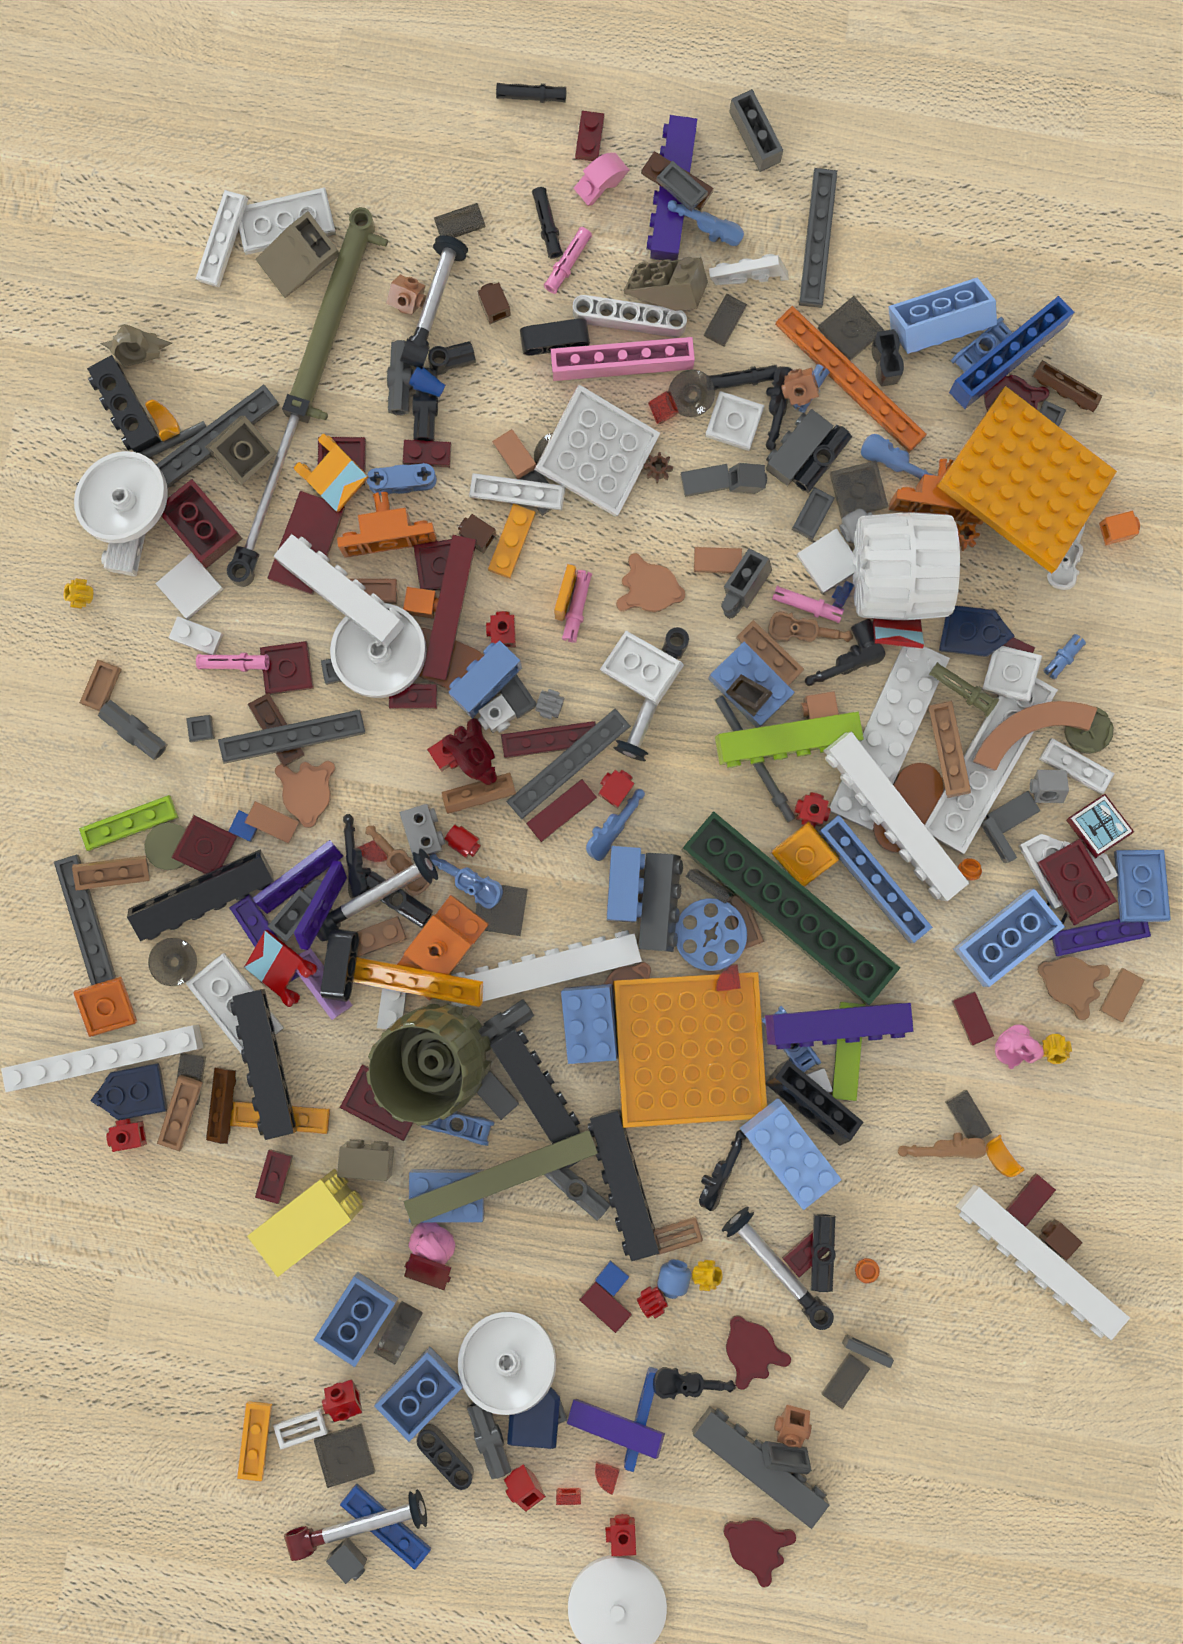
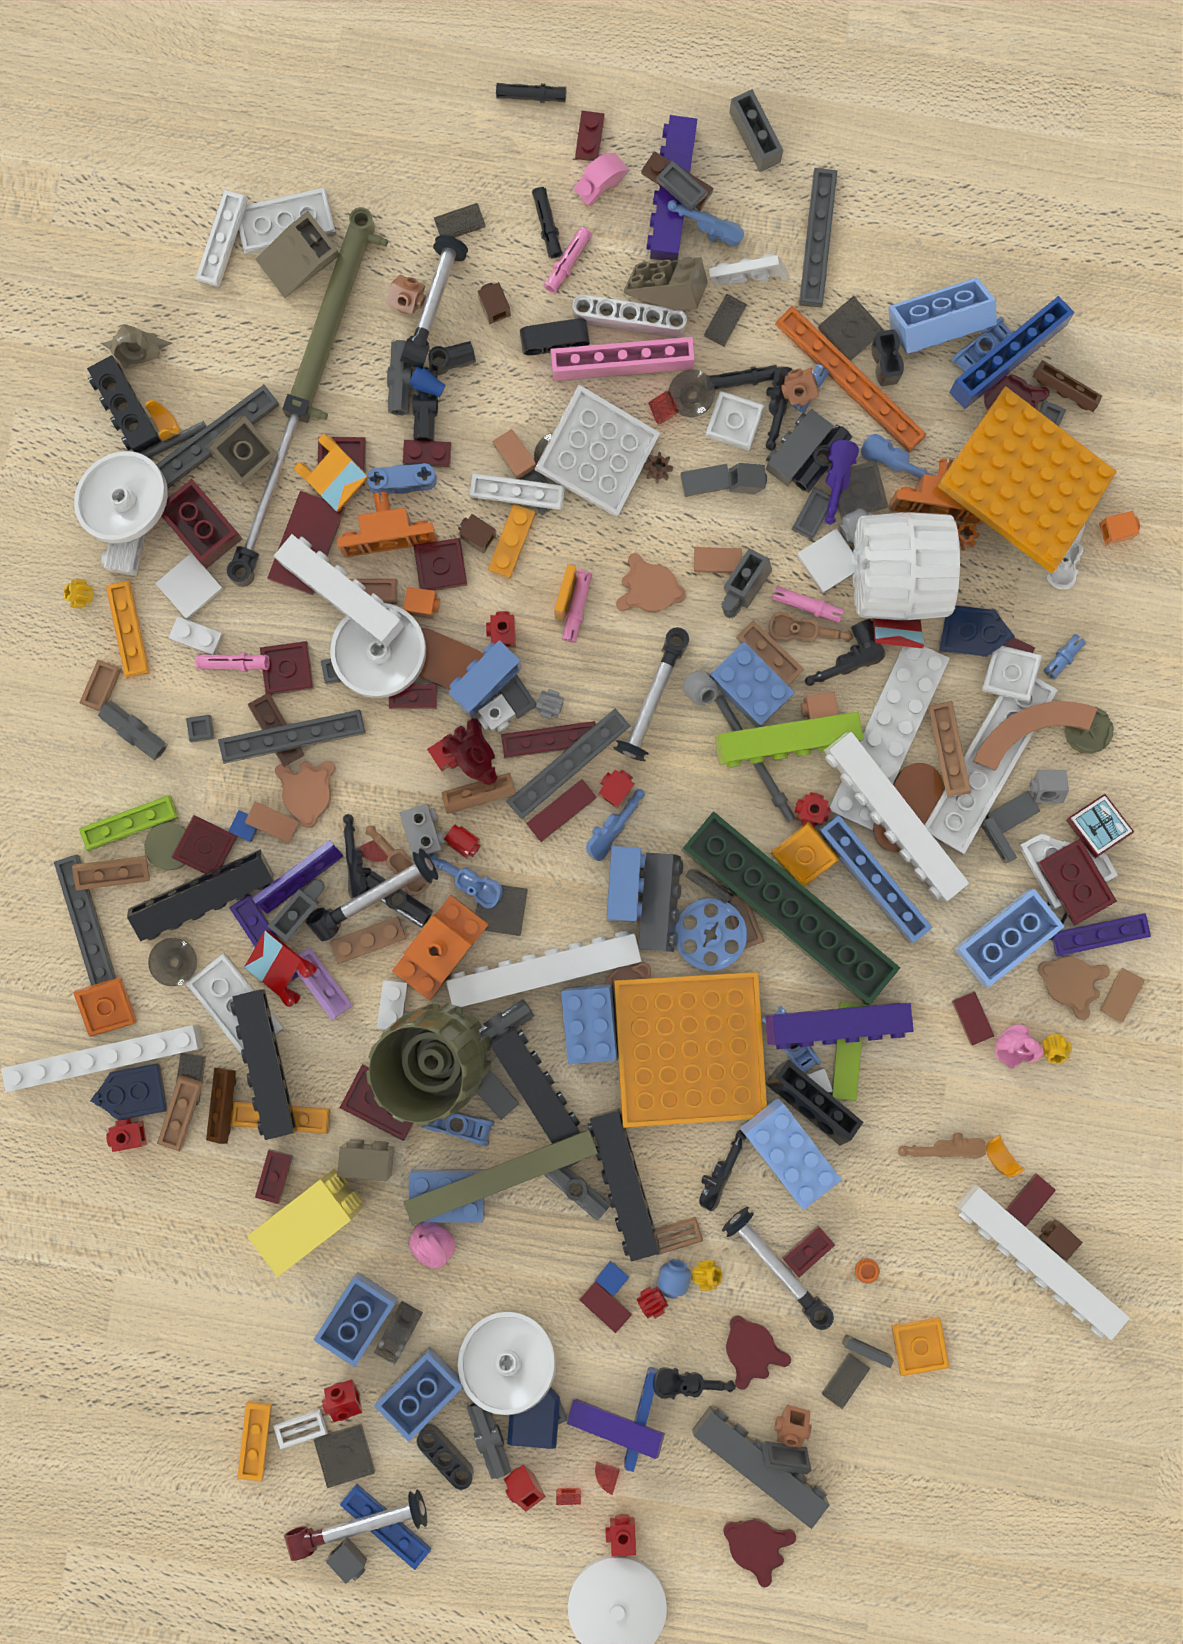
dark purple tile [294,860,347,950] -> none
black beam [321,928,359,1002] -> none
light orange tile [353,957,483,1007] -> none
dark red piece [404,1253,452,1290] -> none
dark red tile [423,535,477,681] -> none
white tile [600,631,684,705] -> none
clear red tile [715,964,741,992] -> none
dark brown slope [726,674,773,716] -> none
black piece [811,1214,836,1292] -> none
clear blue plate [832,581,854,608] -> none
olive pin [929,662,1000,717] -> none
clear smoke plate [945,1090,992,1139] -> none
orange plate [958,858,982,880] -> none
white tile [1039,738,1115,795] -> none
medium blue tile [1114,850,1171,922] -> none
none -> light orange tile [105,580,150,678]
none -> light grey head [683,670,719,706]
none -> dark purple piece [824,439,859,525]
none -> light orange tile [891,1317,950,1376]

